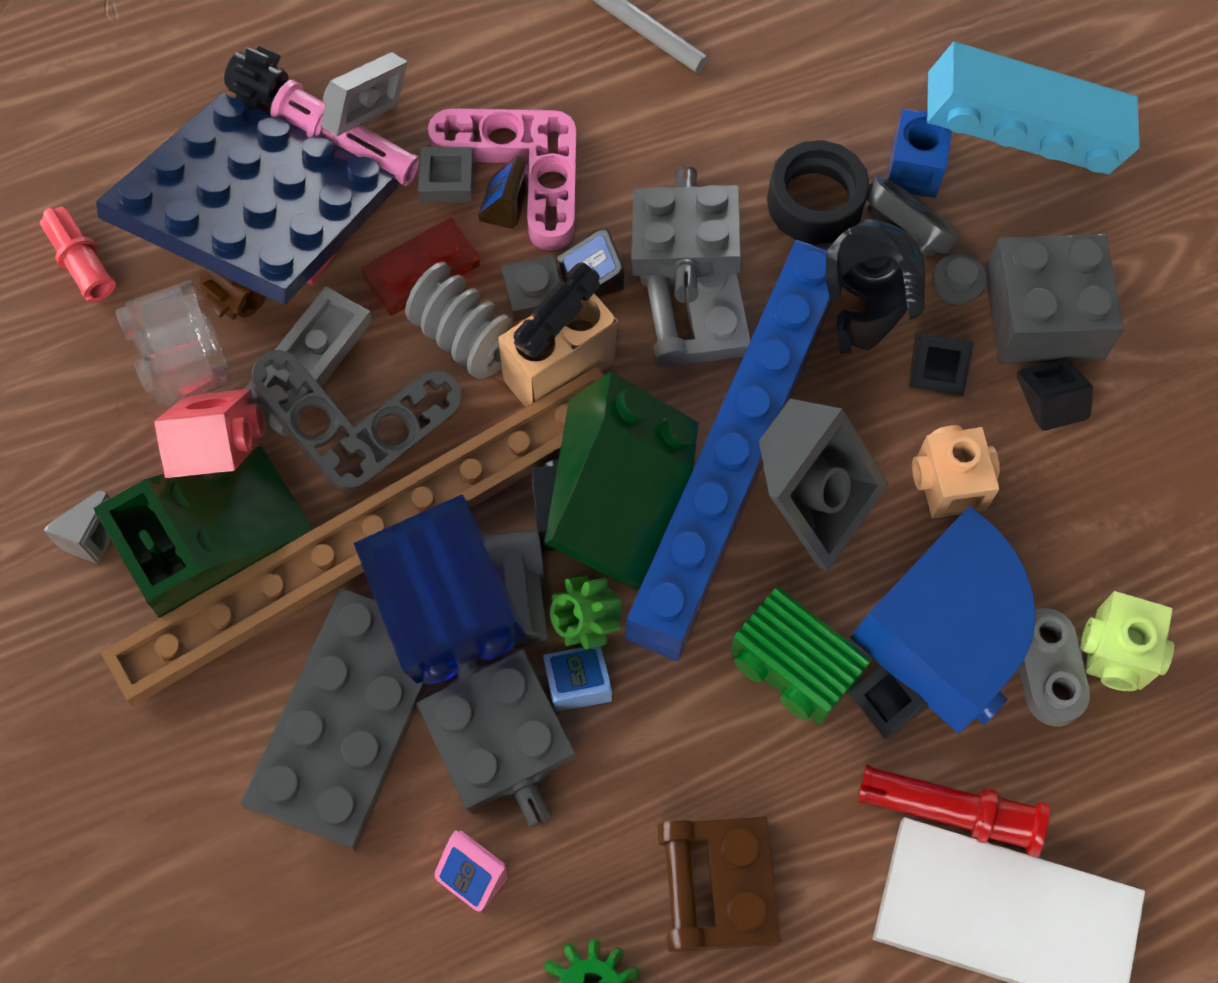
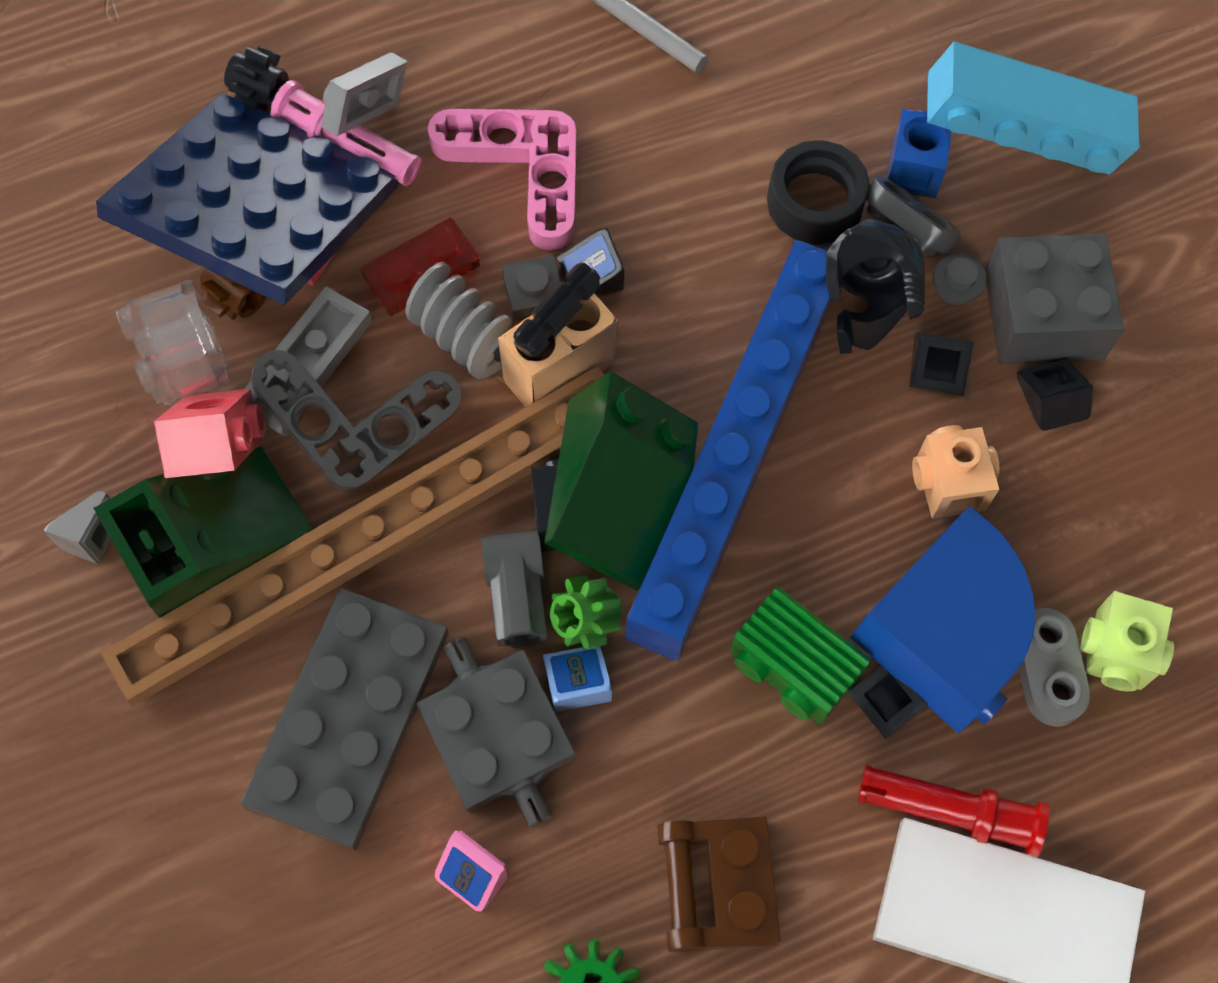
coral axle [40,206,116,302] -> none
clear blue brick [353,494,526,685] -> none
dark grey plate [418,147,474,203] -> none
dark brown slope [478,155,528,229] -> none
dark grey plate [631,165,741,303] -> none
light grey plate [640,273,751,367] -> none
dark grey slope [759,399,888,571] -> none

